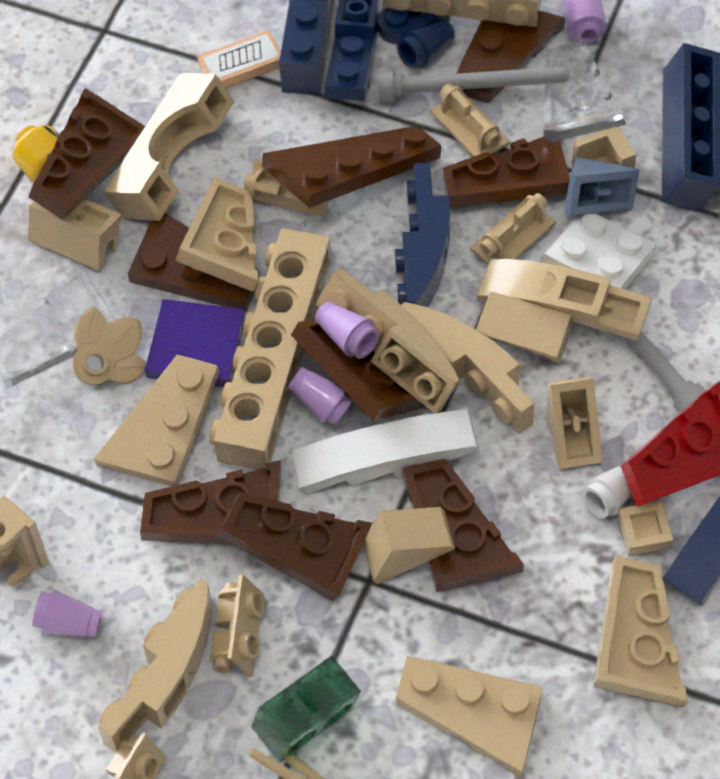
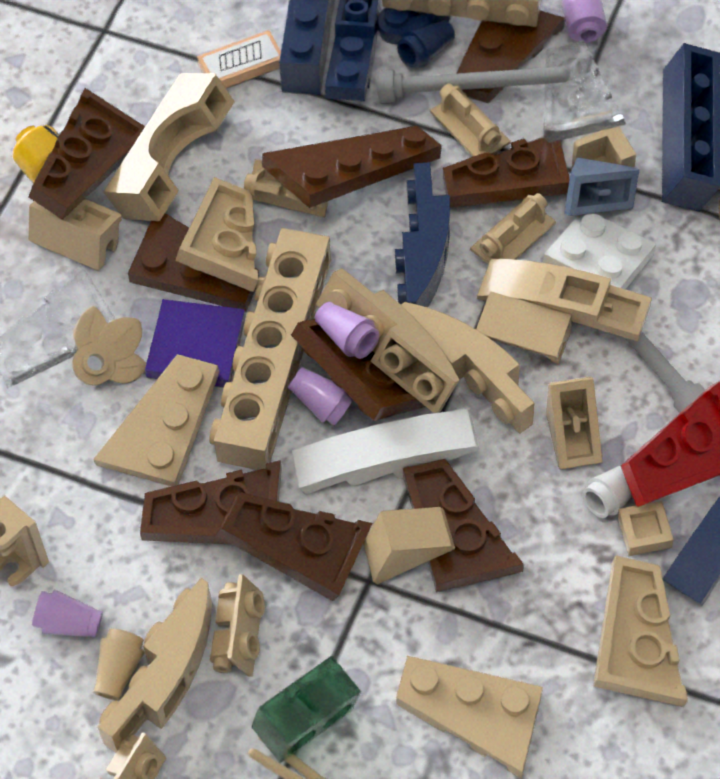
none -> tan cone [93,629,145,701]

